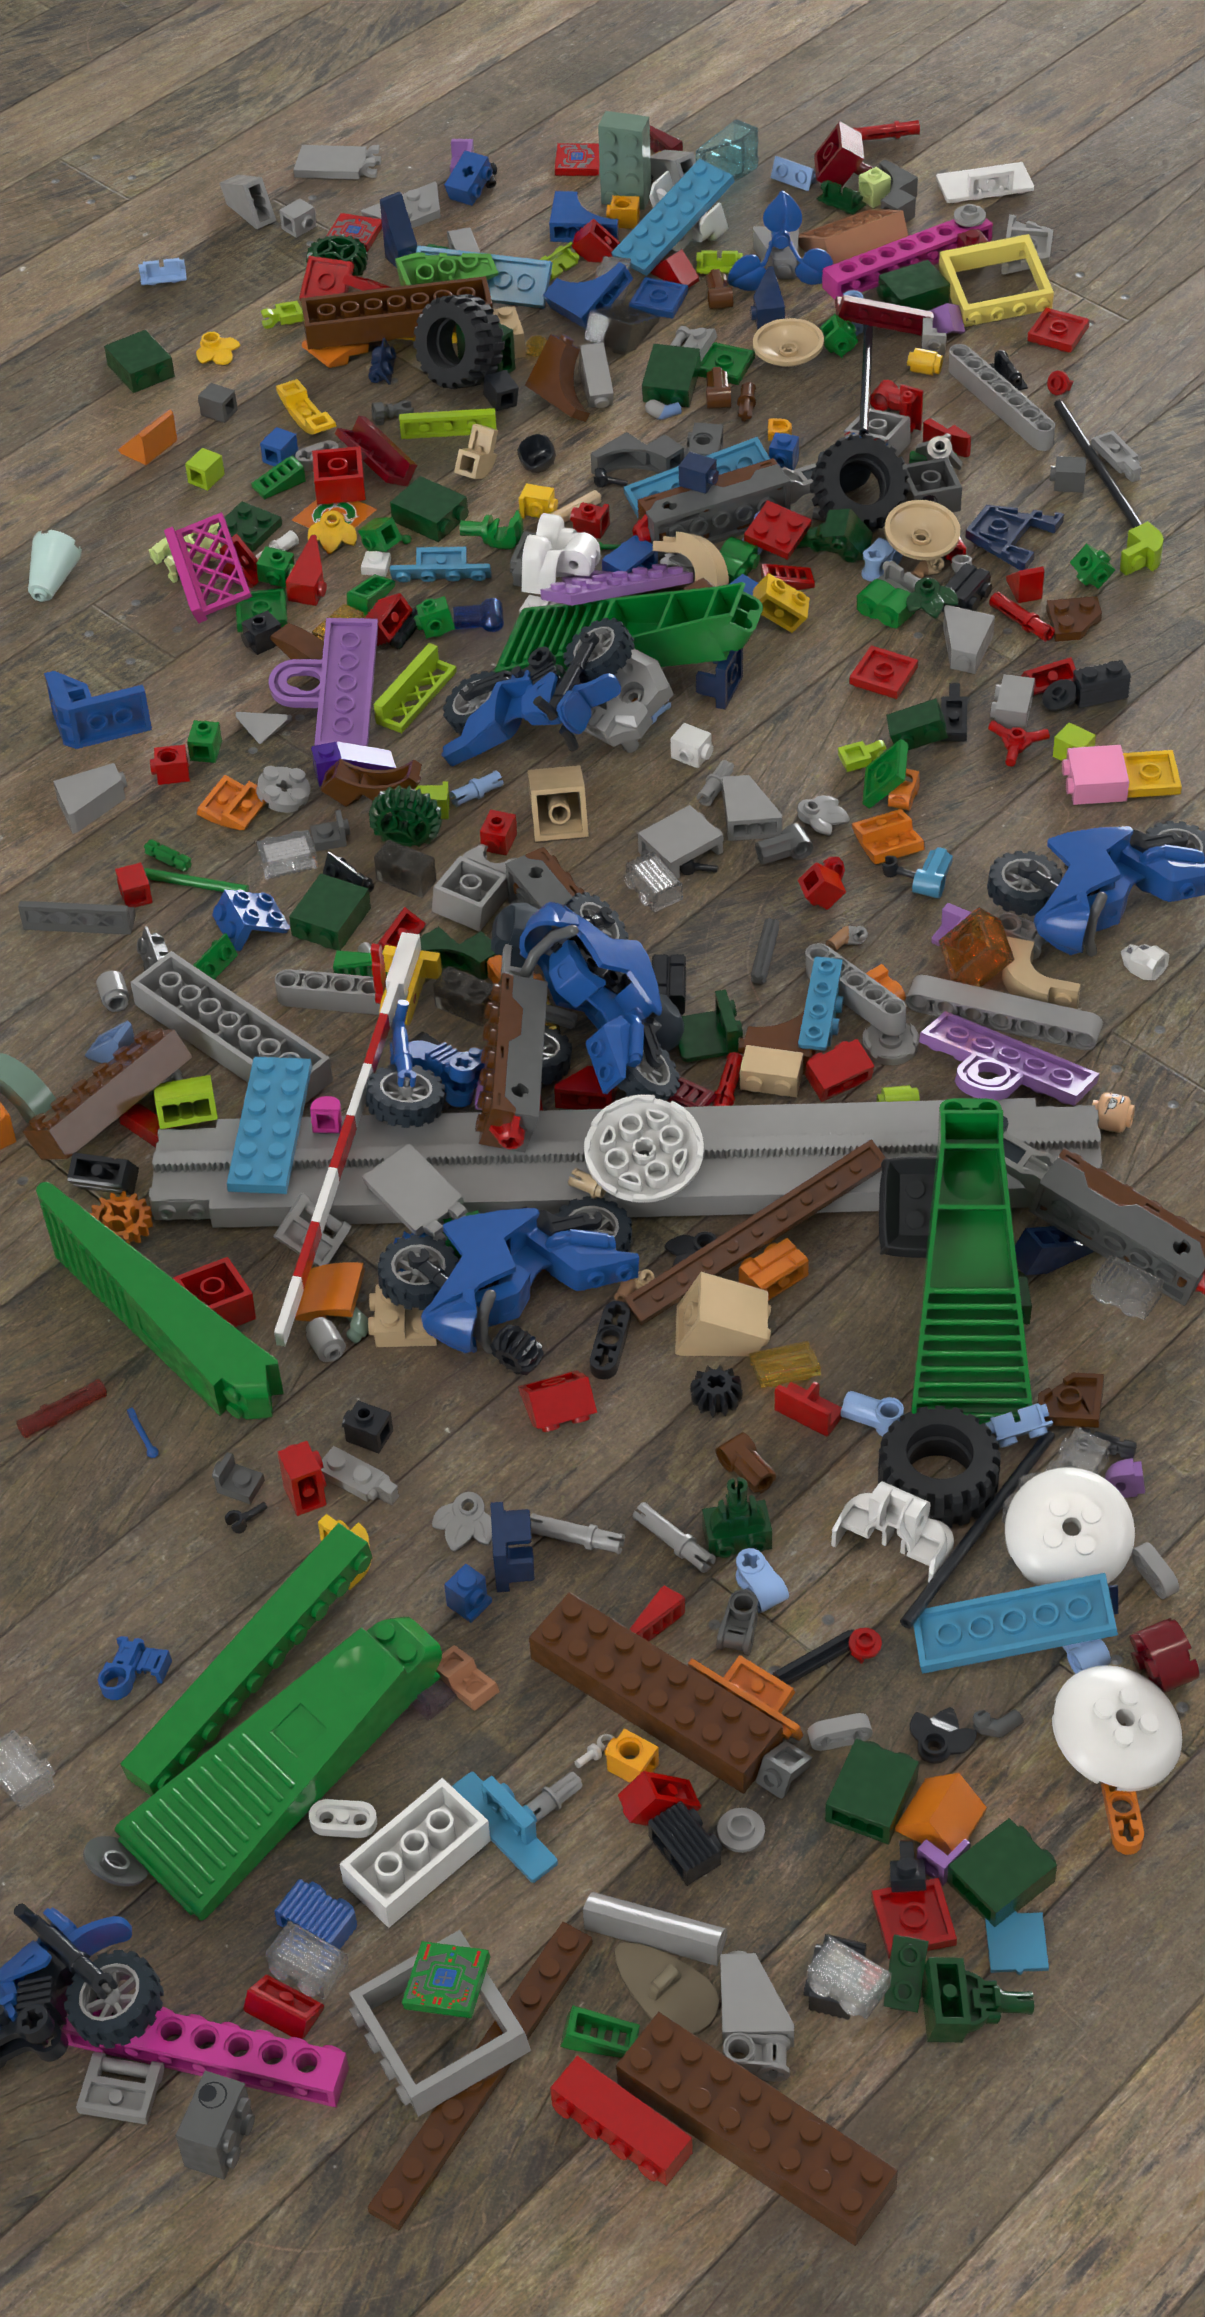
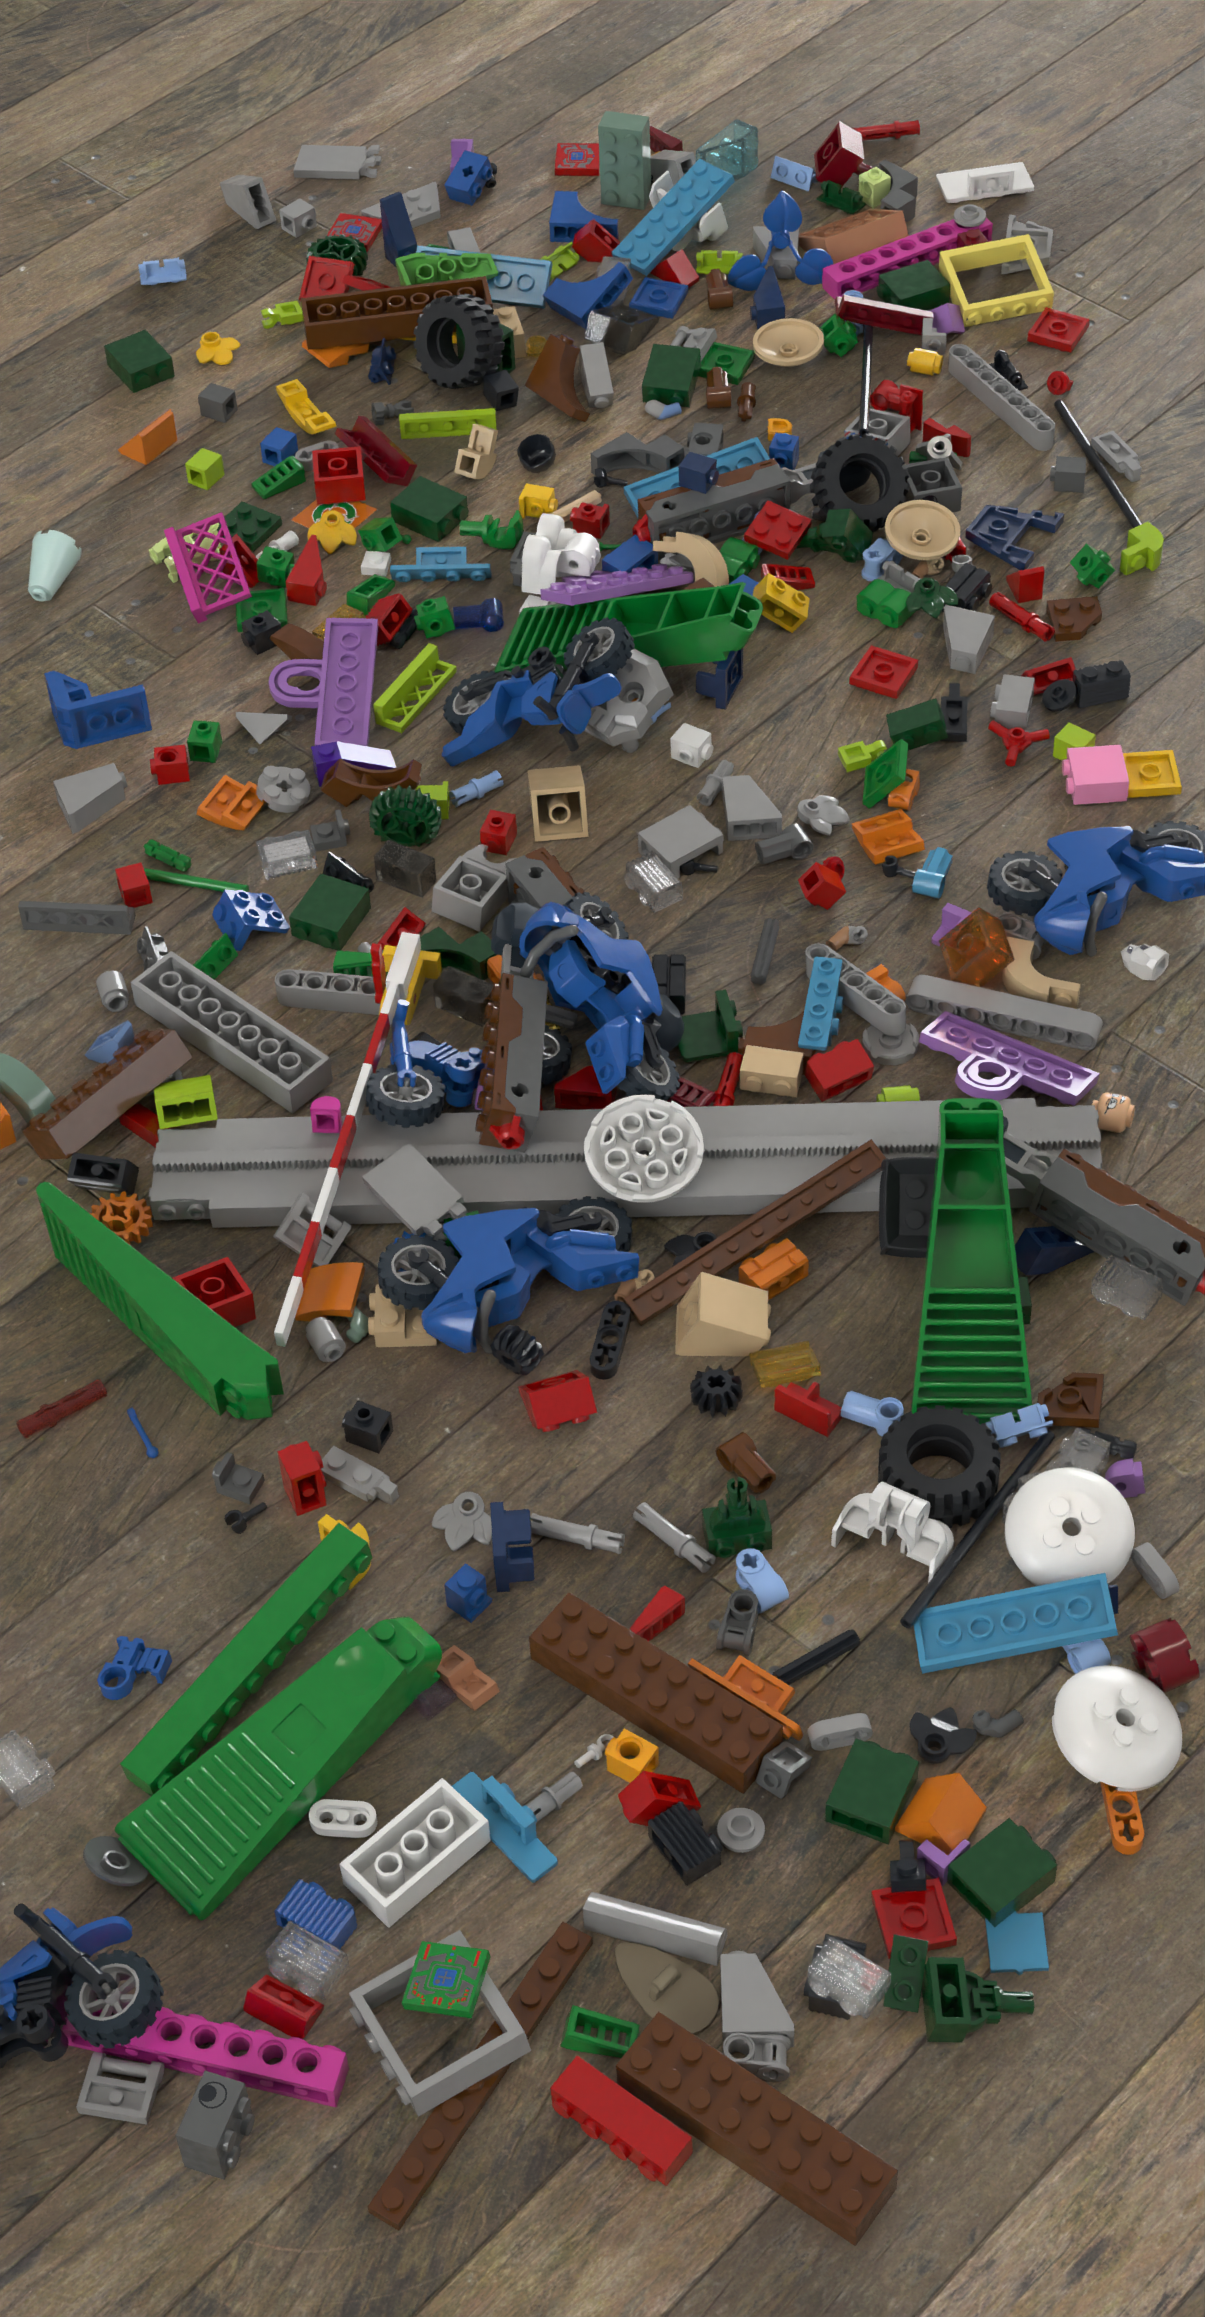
dark azure plate [227,1057,312,1194] -> none
tan pin [568,1168,607,1199] -> none
light orange brick [606,195,640,229] -> none
red plate [849,1628,882,1664] -> none

